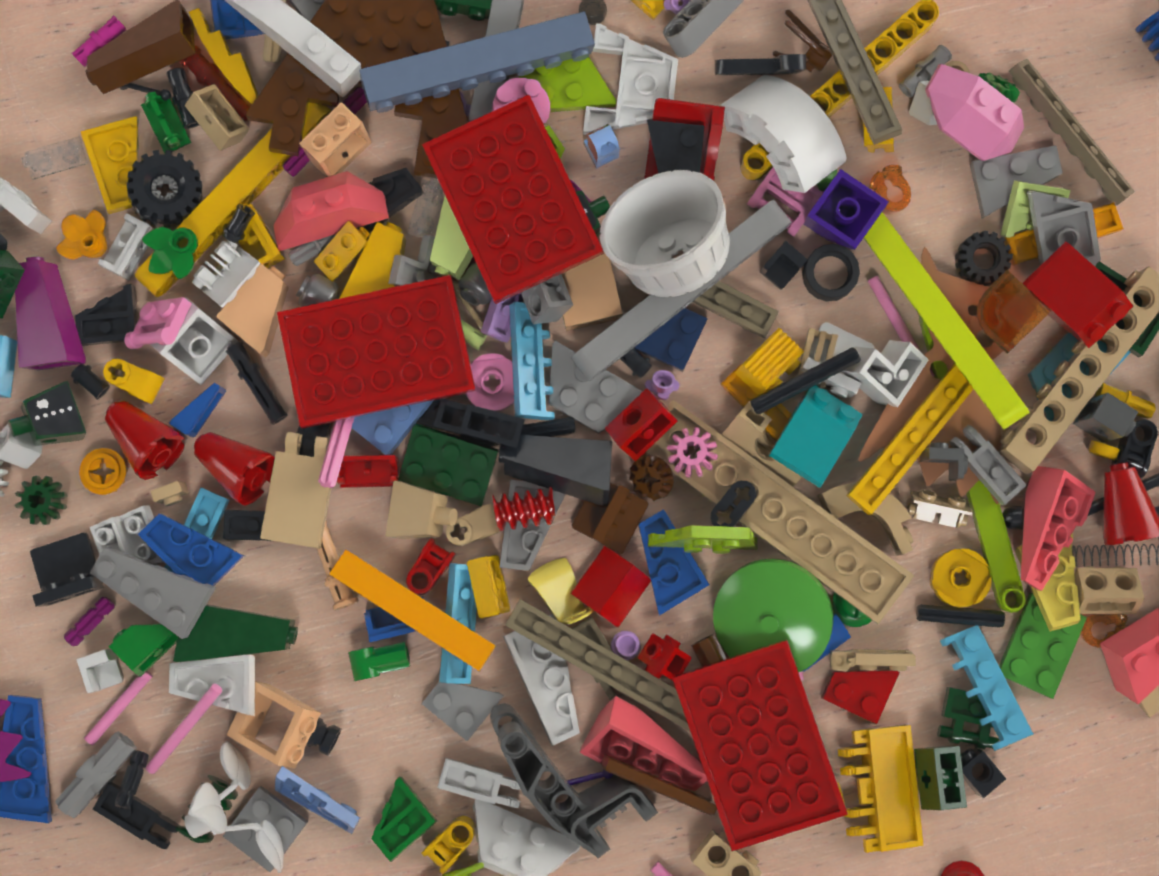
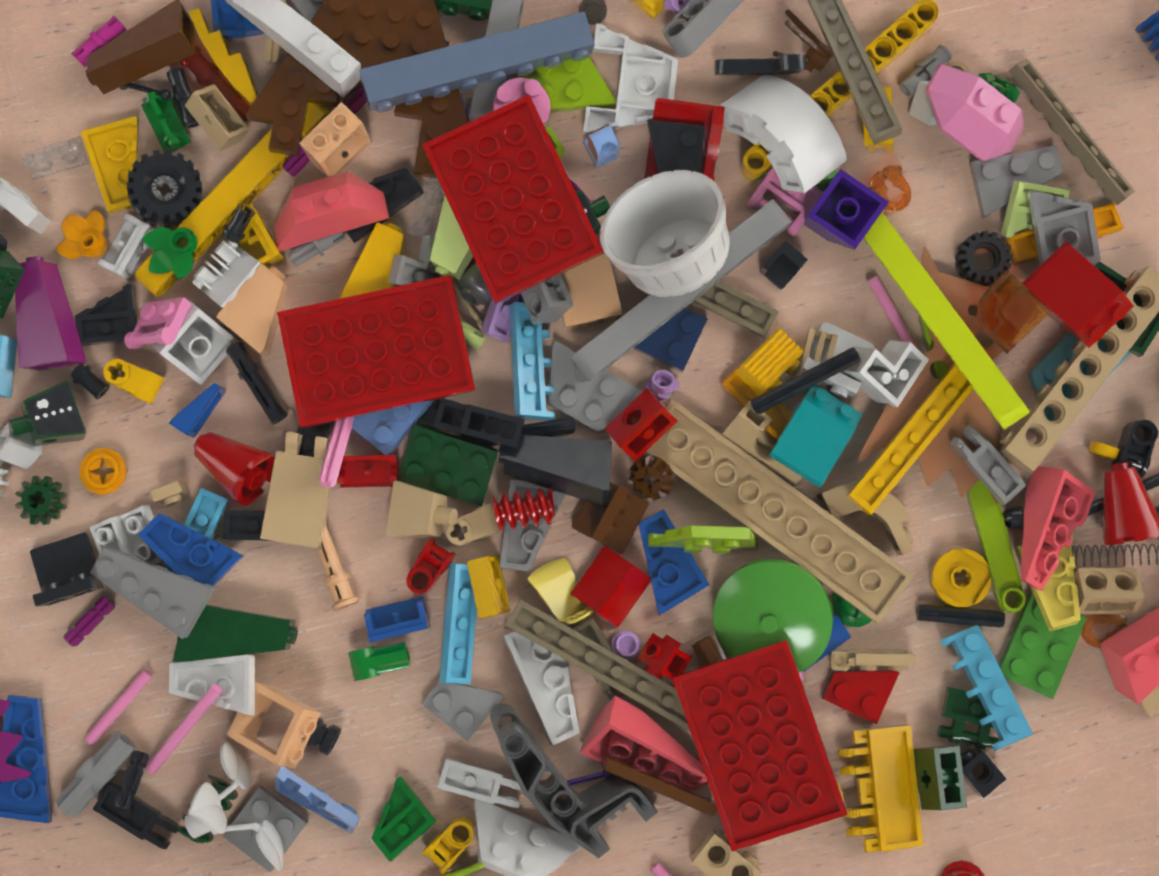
white panel [76,649,124,693] -> none
red cone [105,401,185,480] -> none
green slope [108,624,178,677] -> none
flat silver head [296,273,340,307] -> none
yellow hinge [314,221,370,282] -> none
light orange tile [329,549,496,672] -> none
bright pink plate [465,353,514,412] -> none
black pin [620,348,652,378] -> none
bright pink gear [667,427,718,478] -> none
black beam [711,480,756,527] -> none
black tyre [802,244,860,302] -> none
tan hinge [907,489,972,528] -> none
dark grey bracket [920,442,968,481] -> none
dark grey brick [1073,393,1138,443] -> none
yellow axle [1095,383,1156,419] -> none

